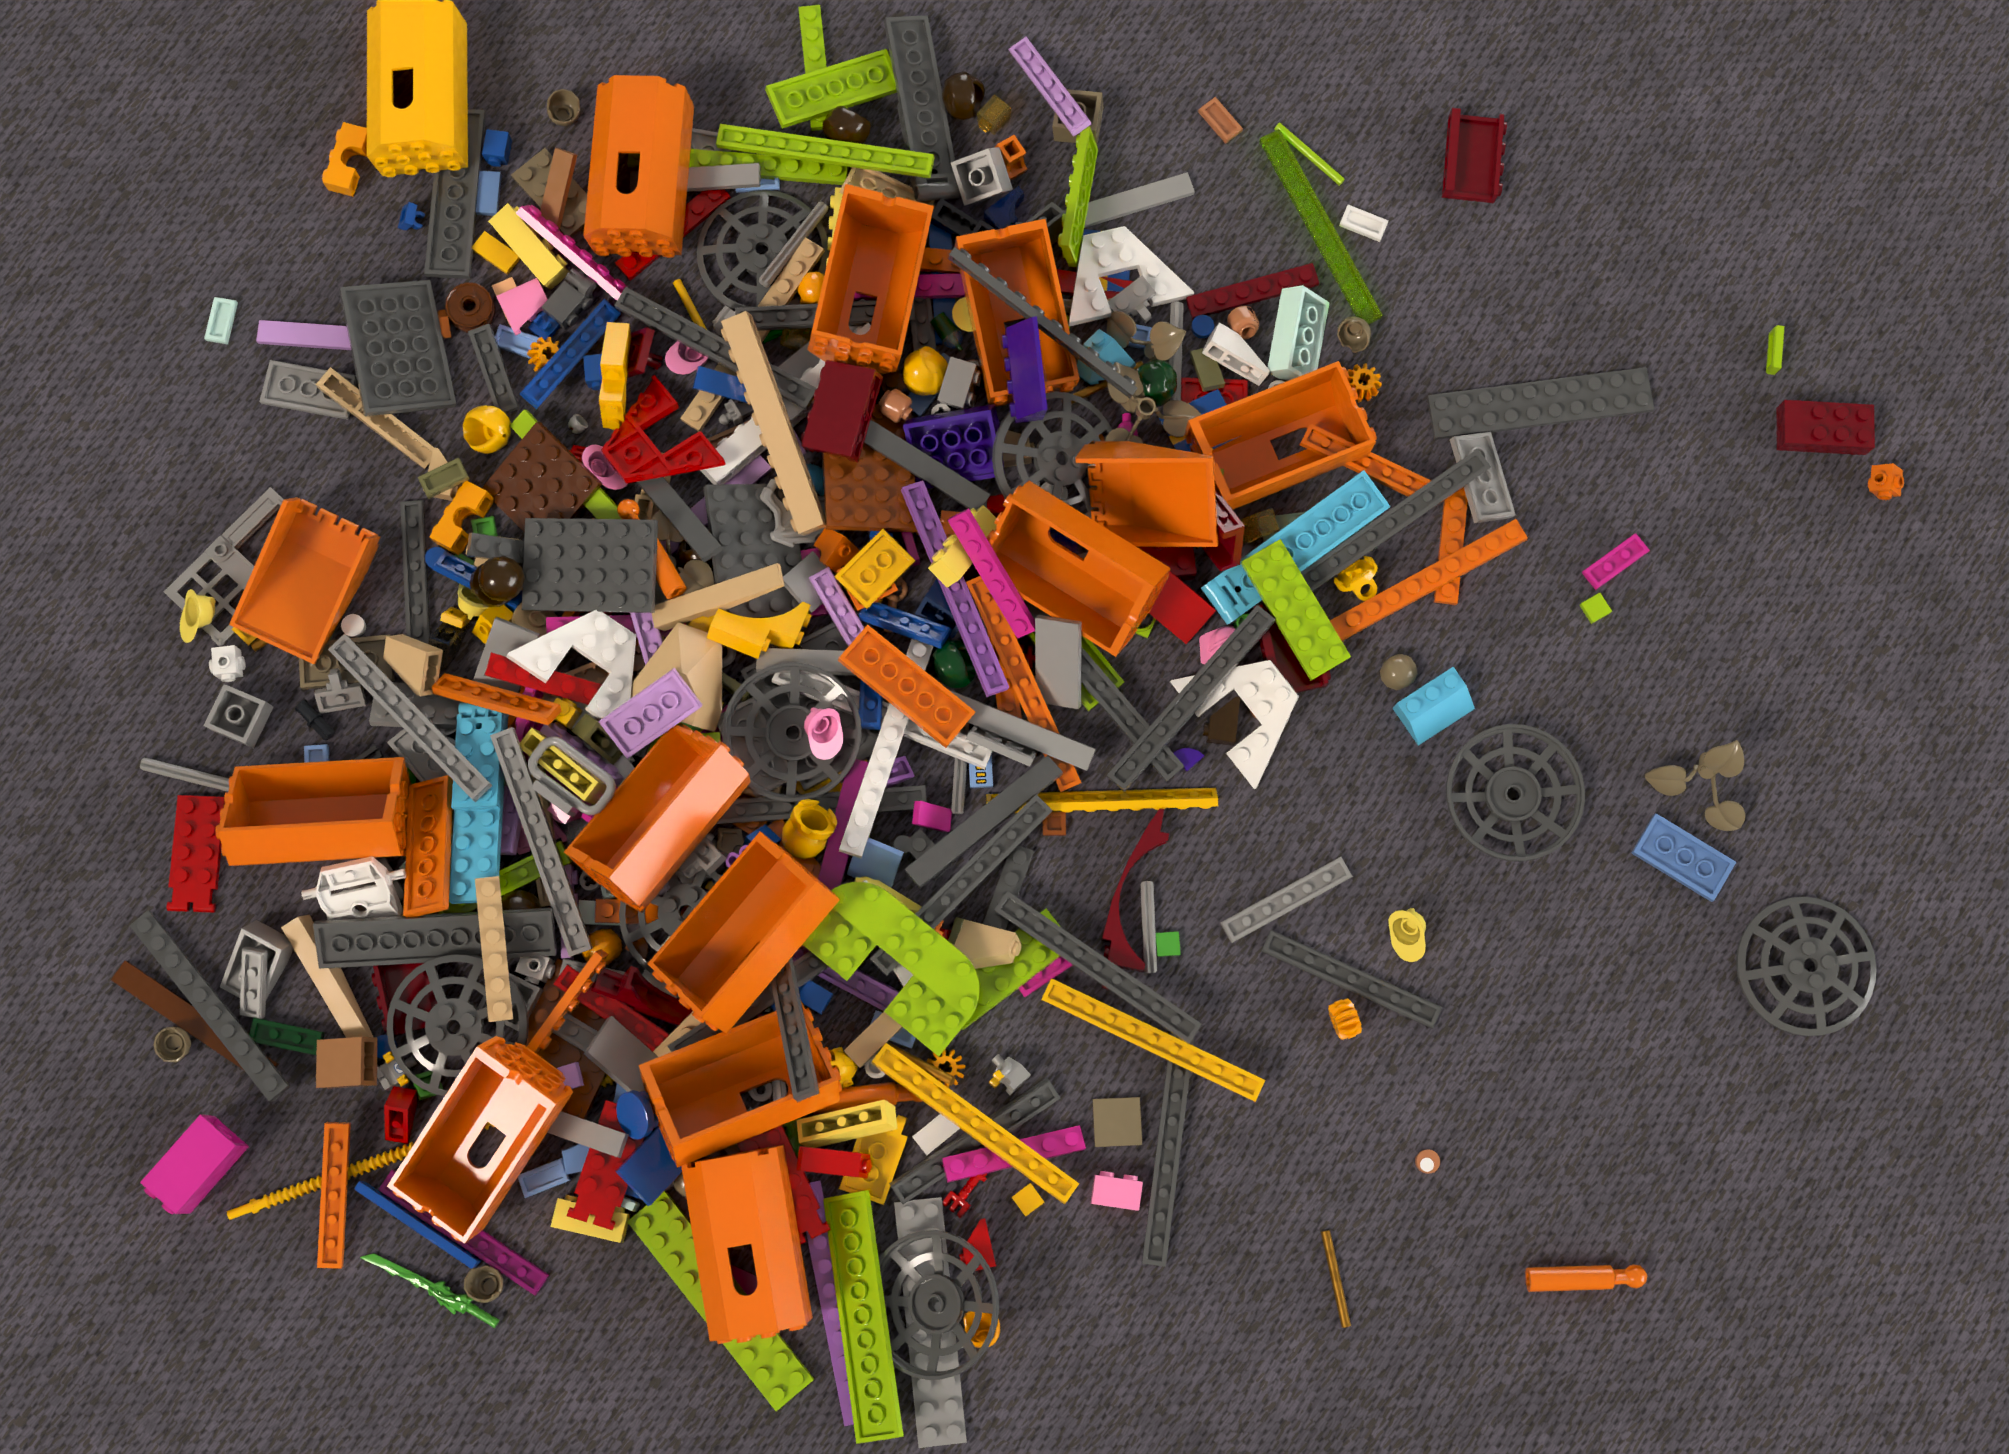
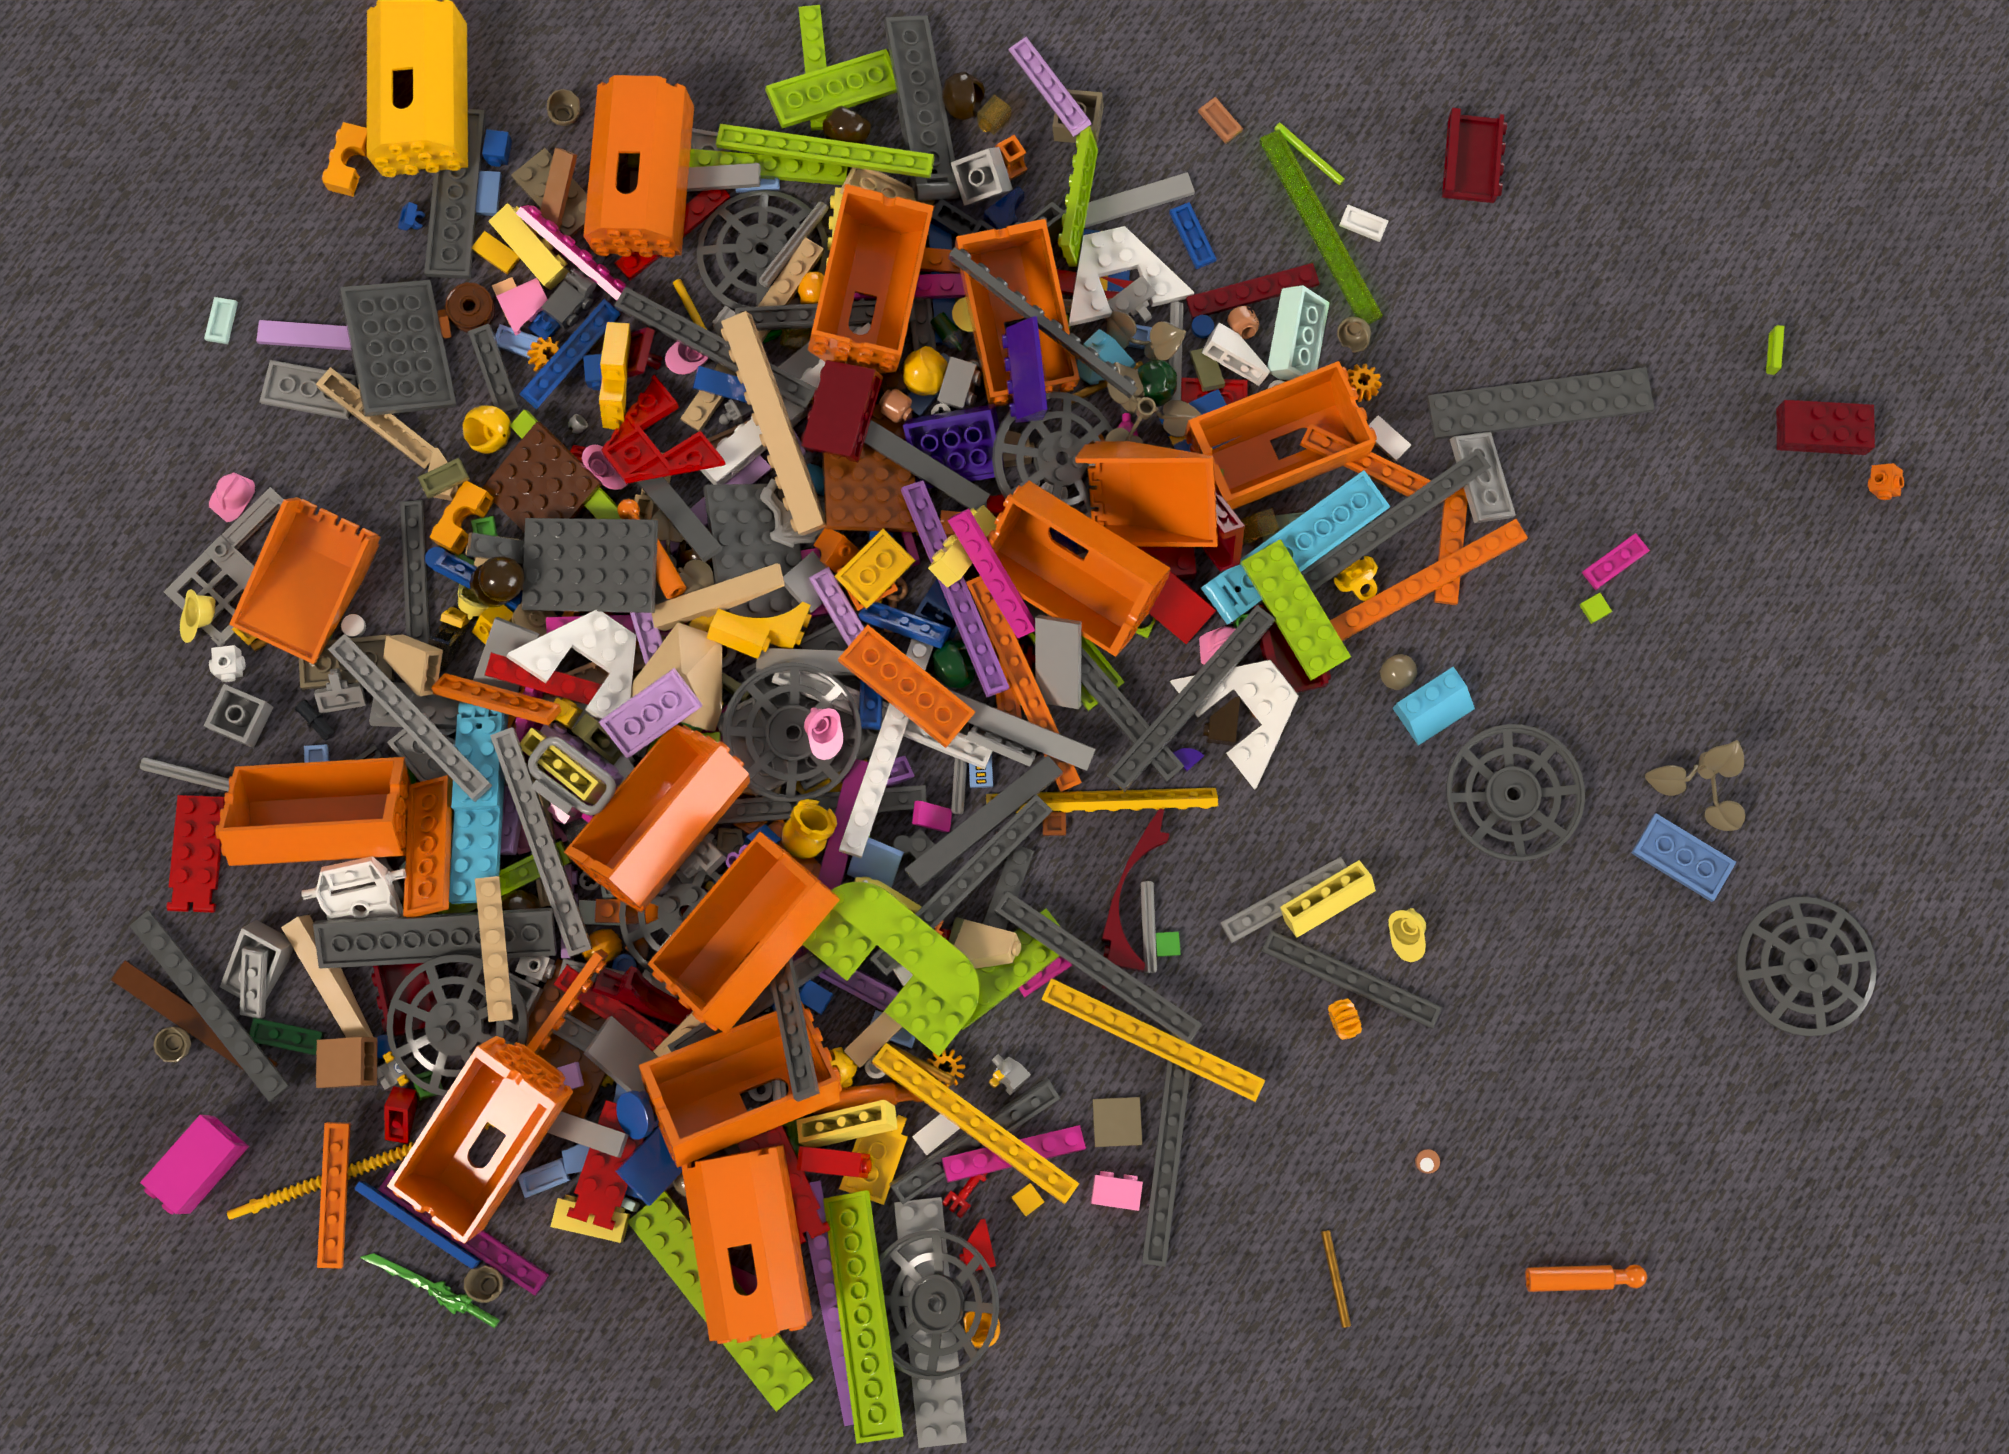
none -> bright pink piece [209,473,255,522]
none -> blue tile [613,954,637,972]
none -> blue tile [1169,202,1217,269]
none -> light yellow brick [1280,860,1376,938]
none -> white tile [1369,415,1411,462]

